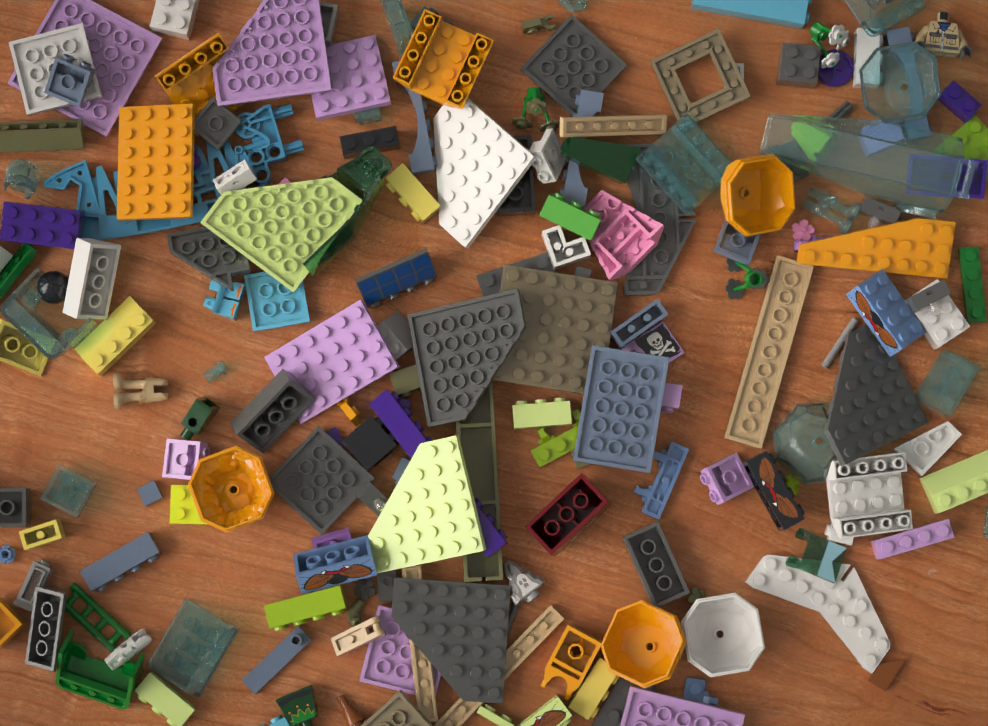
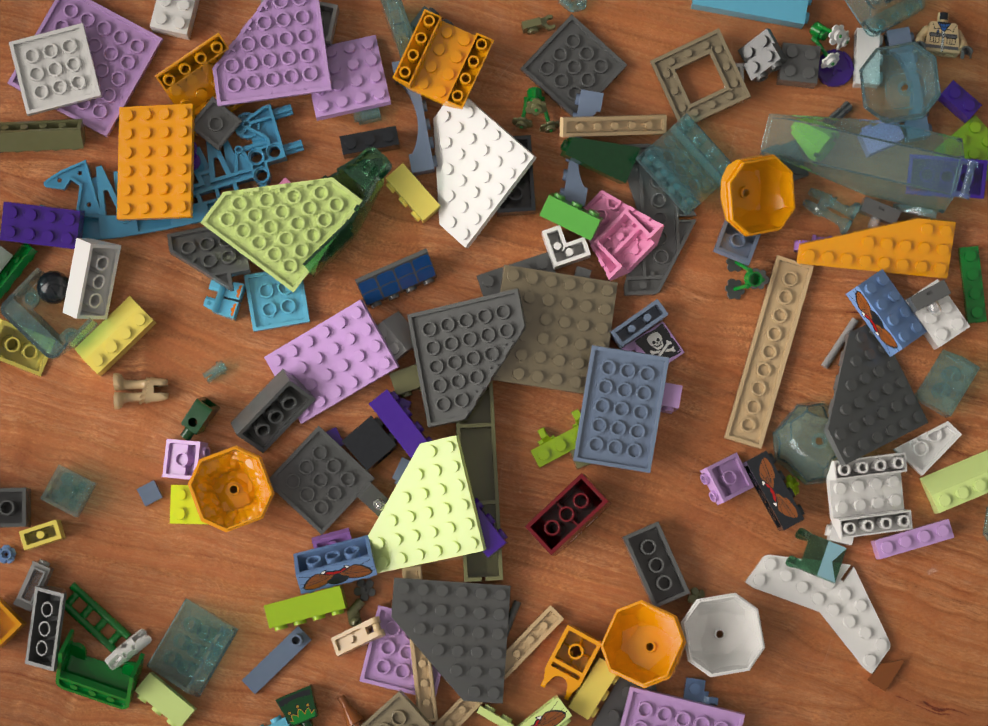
clear light blue hair [3,158,40,199] -> none
sand blue plate [44,54,95,107] -> none
sand blue brick [80,532,162,593] -> none
white piece [213,159,257,194] -> none
light orange plate [336,397,362,427] -> none
dark grey plate [377,569,397,602] -> none
light grey rock [503,560,546,605] -> none
yellowish green brick [512,398,572,429] -> none
white plate [529,128,566,184] -> none
medium blue hinge [633,441,689,520] -> none
bright pink plant [792,219,815,241] -> none
none -> plate [738,28,787,82]

